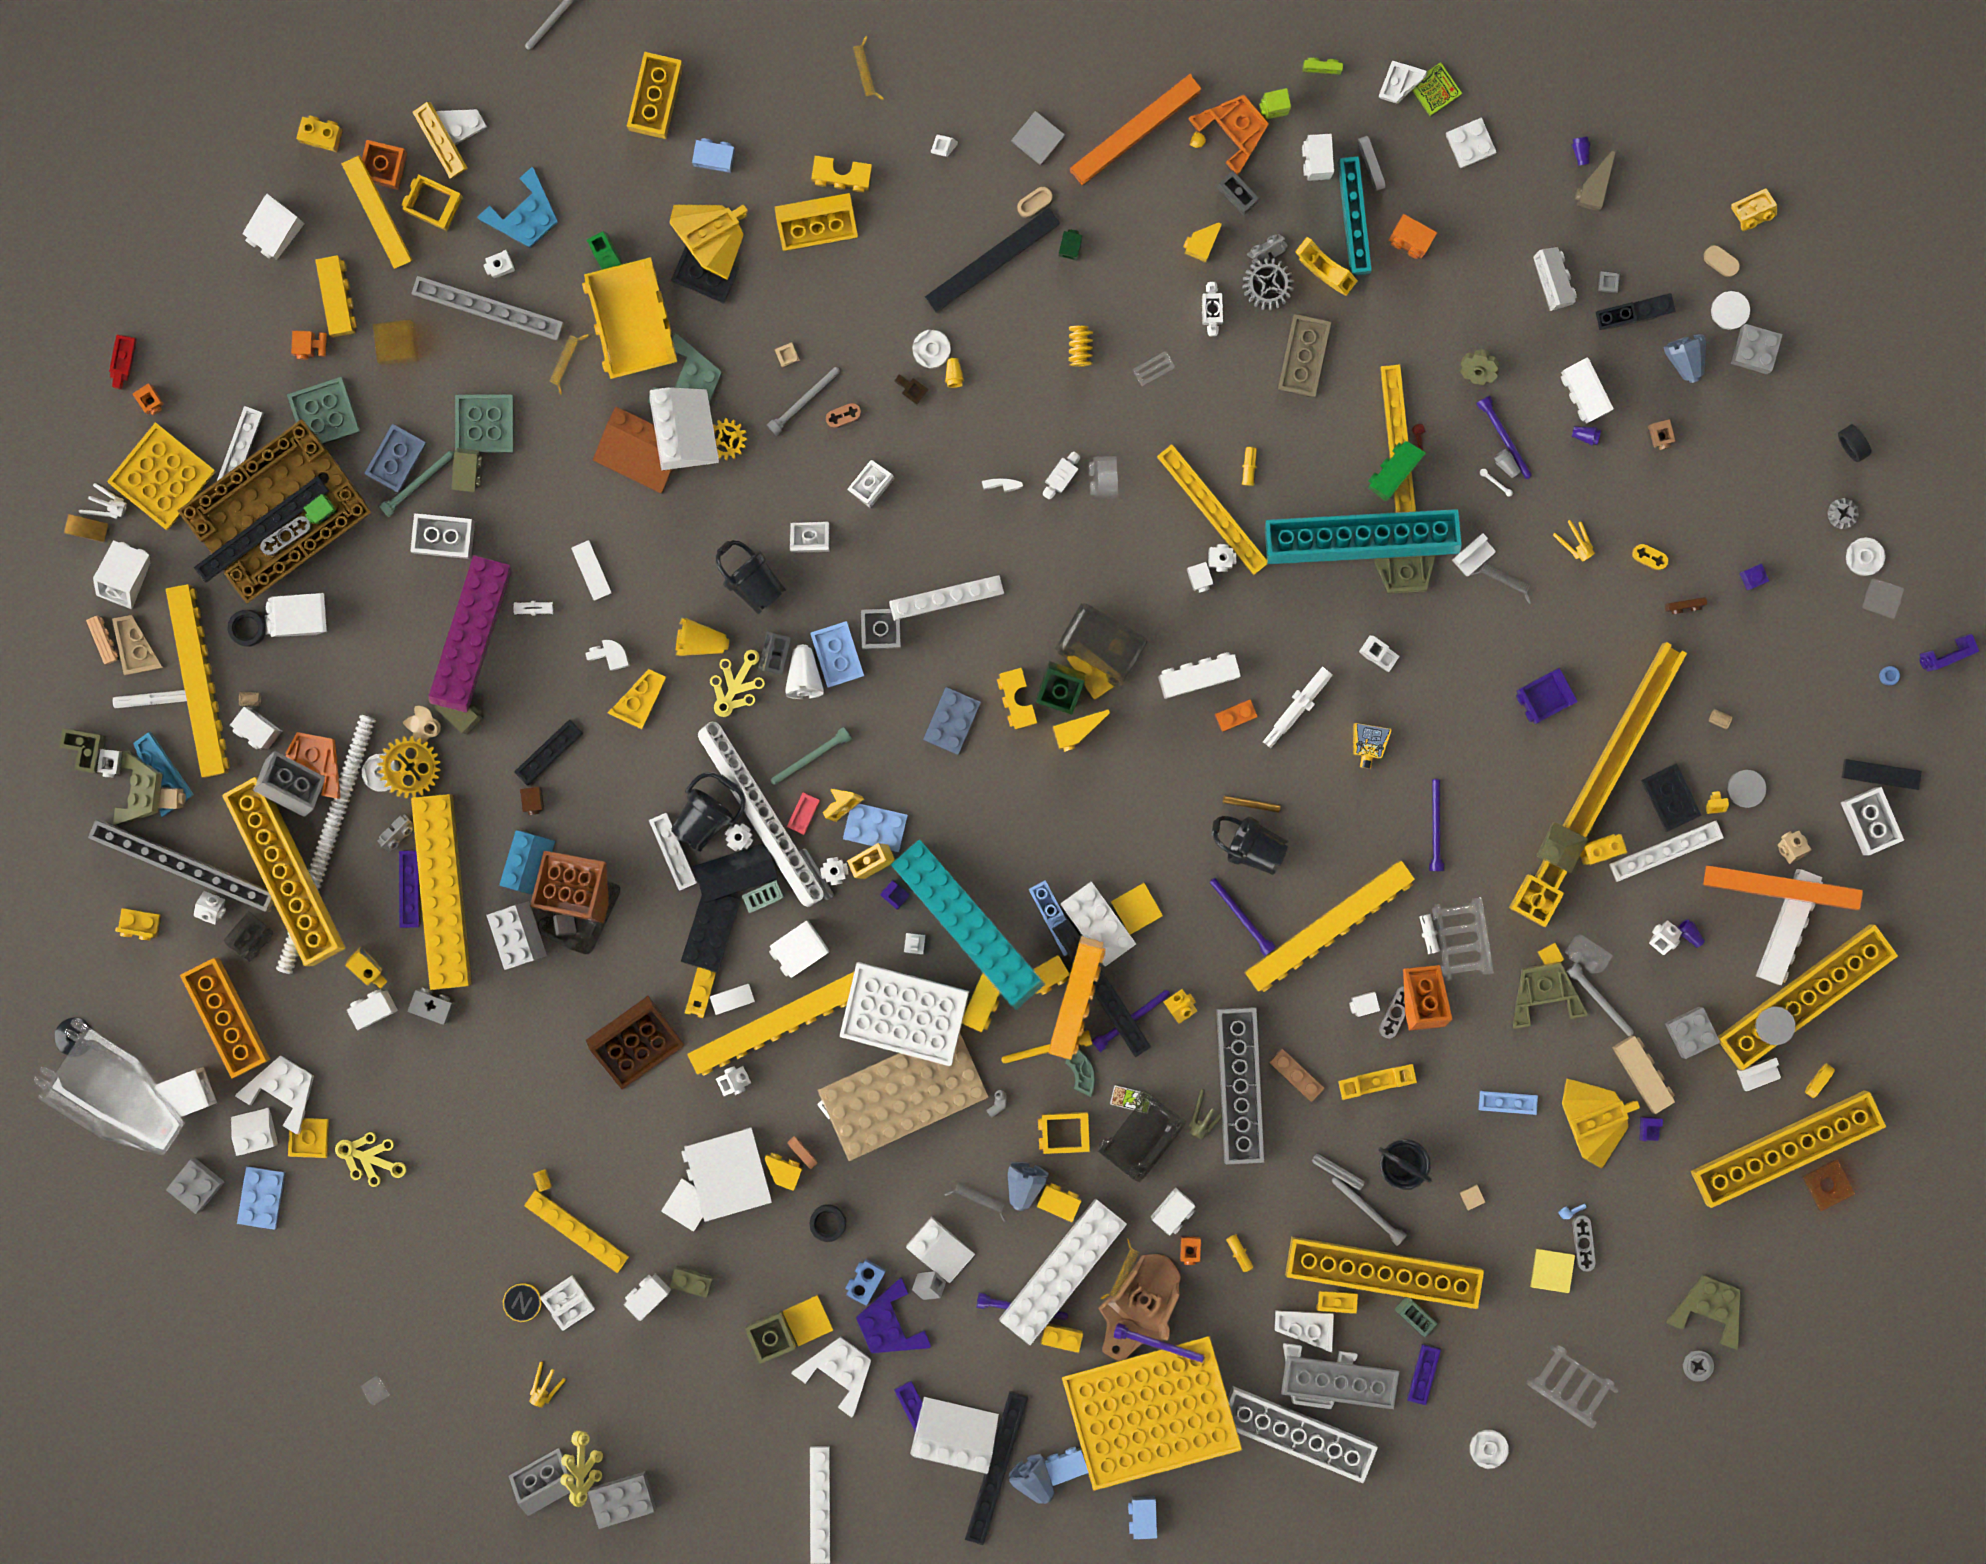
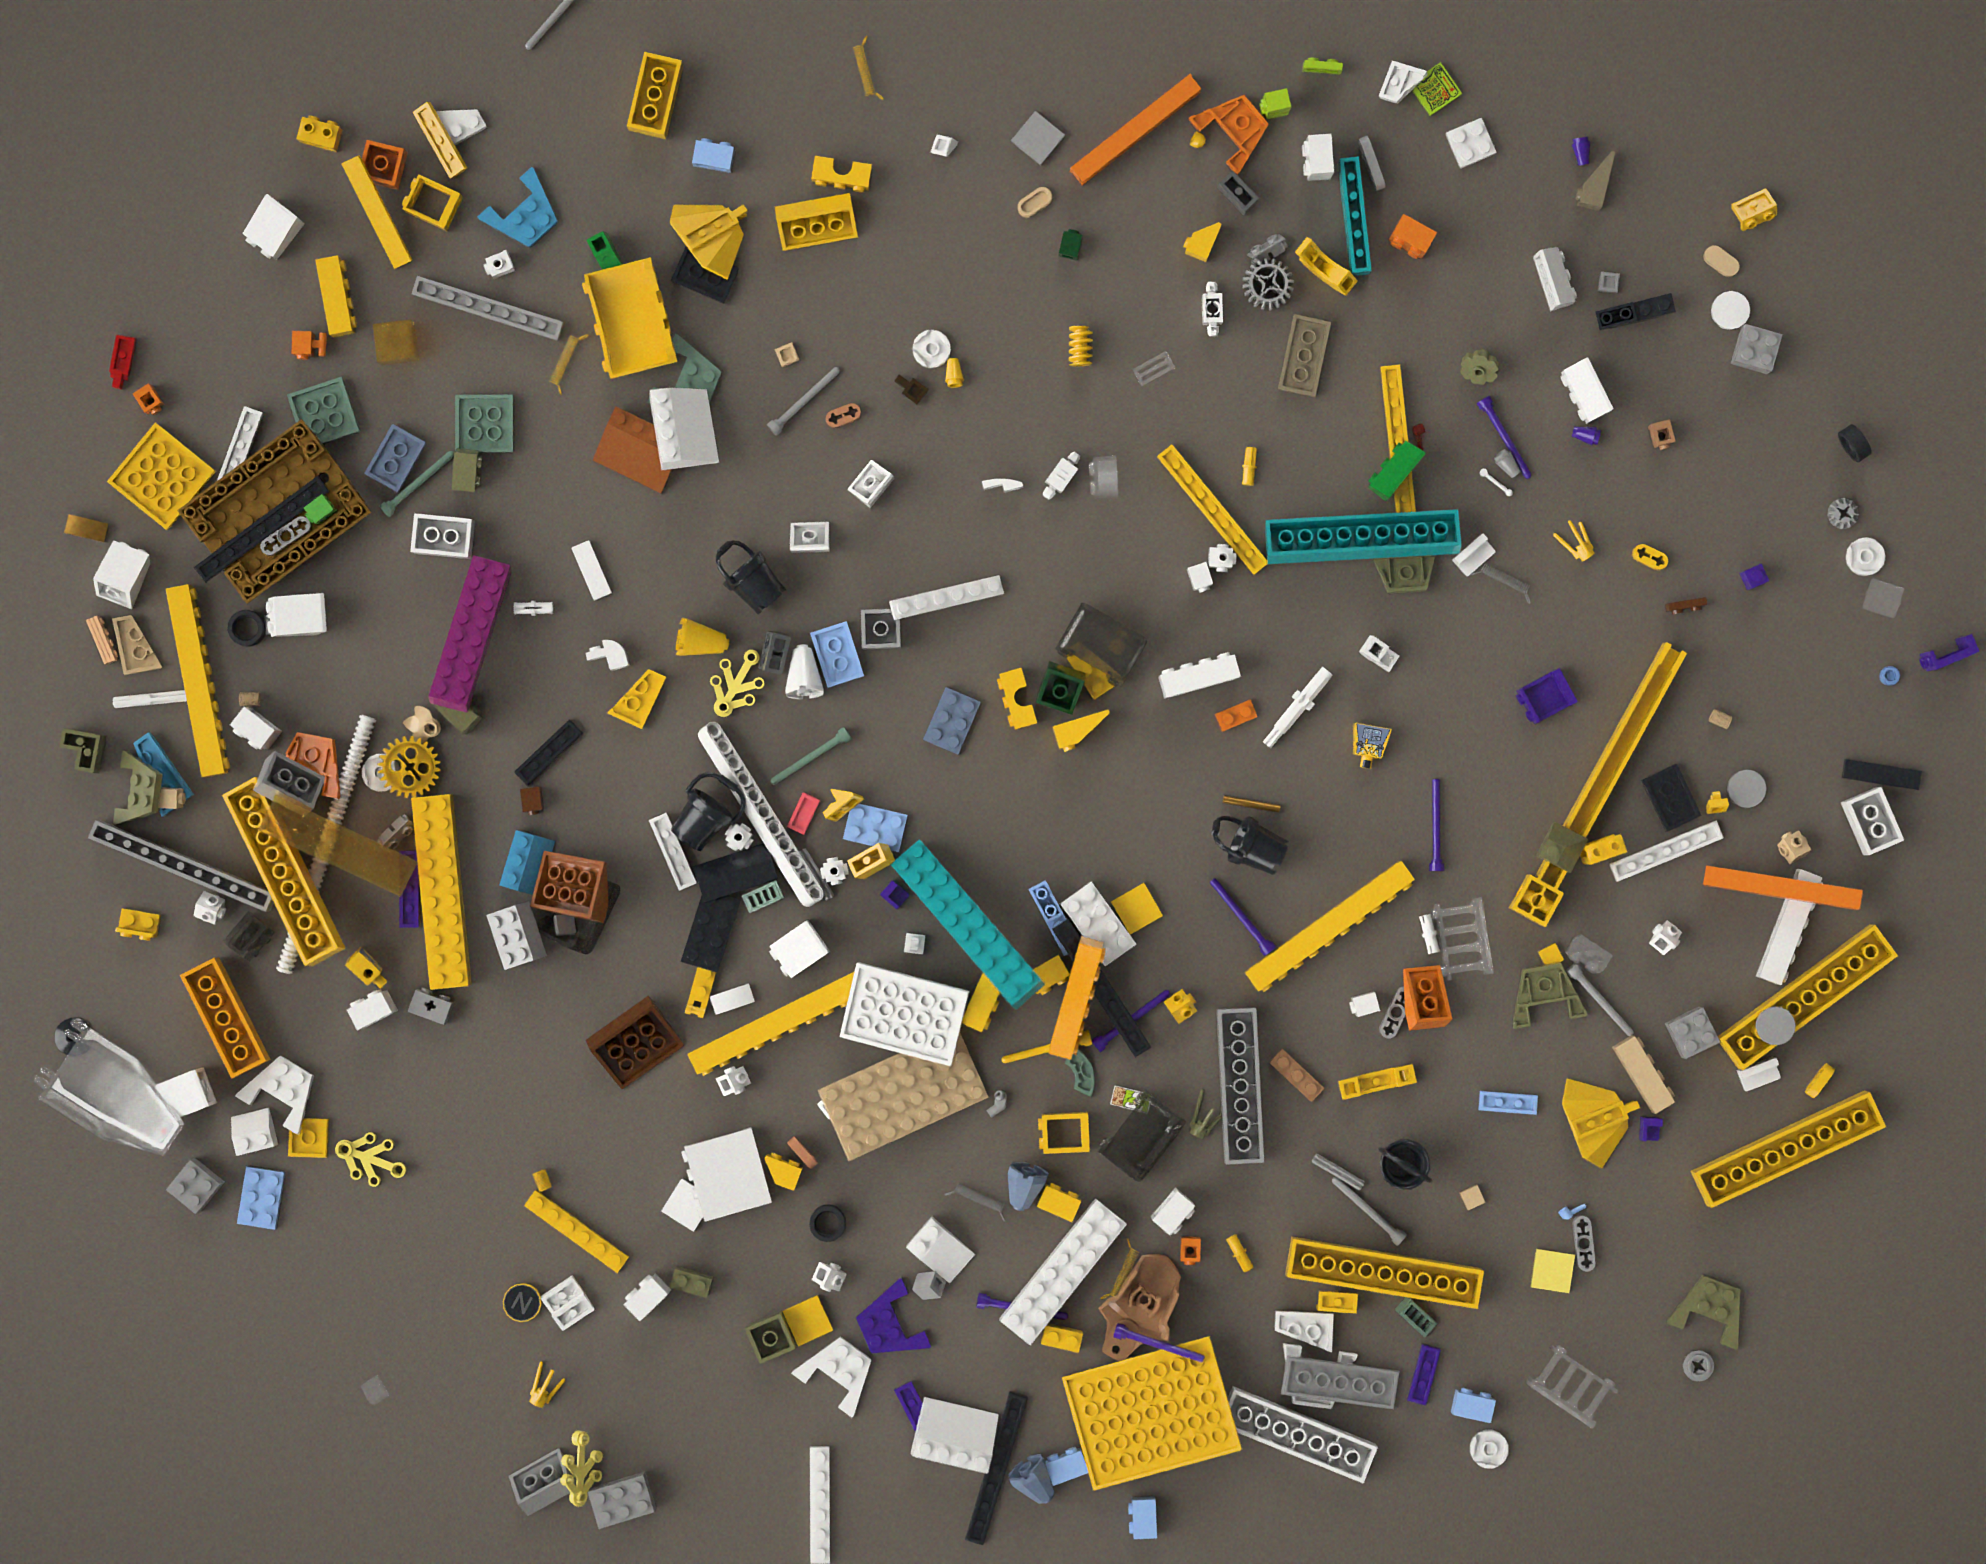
white plant [79,483,127,519] -> none
white brick [97,749,122,778] -> none
yellow gear [713,418,748,461] -> none
medium blue brick [845,1259,886,1306] -> none
black tile [925,208,1060,313] -> none
sand blue cone [1663,334,1706,383] -> none
dark purple cone [1677,919,1705,948] -> none
clear orange piece [1802,1159,1855,1211] -> none
none -> clear yellow brick [258,794,418,897]
none -> white brick [812,1262,847,1292]
none -> light blue brick [1451,1388,1496,1423]

